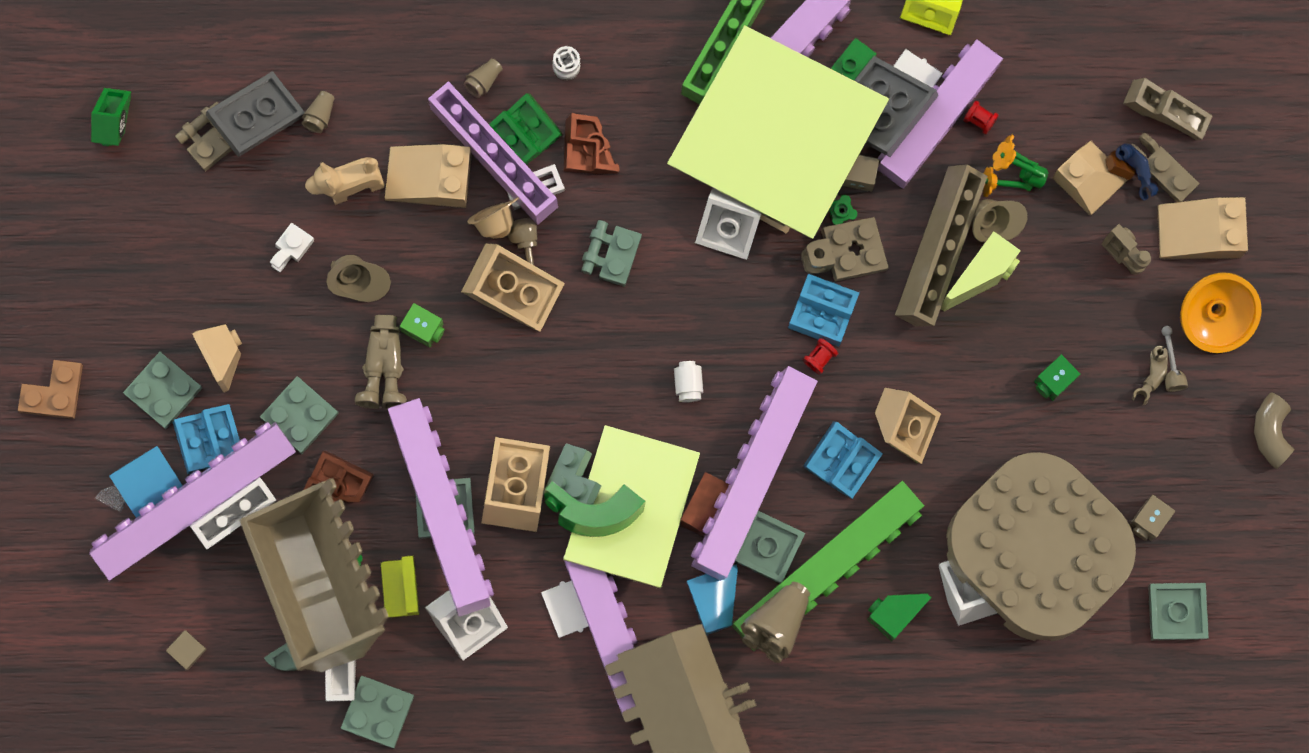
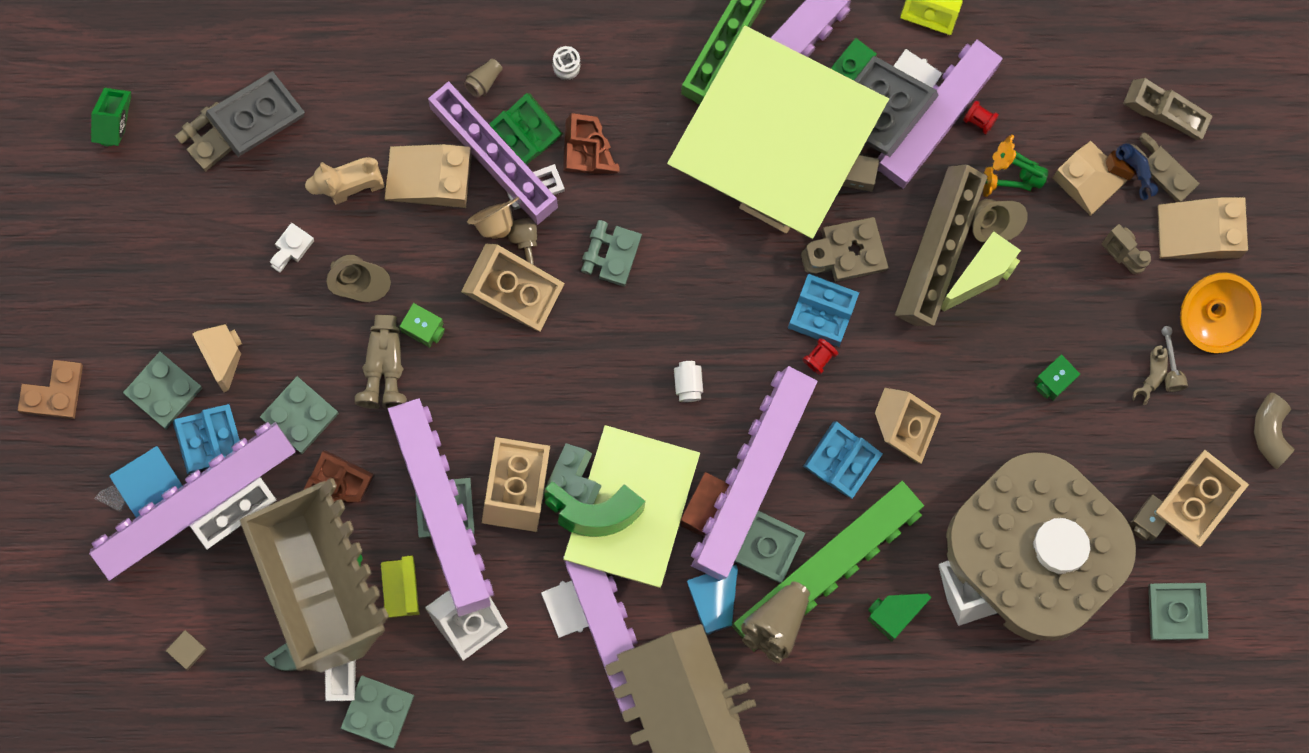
dark tan cone [302,91,335,133] -> none
white slope [695,188,761,260] -> none
green plate [828,195,857,225] -> none
none -> white tile [1033,518,1090,574]
none -> tan slope [1155,450,1249,548]

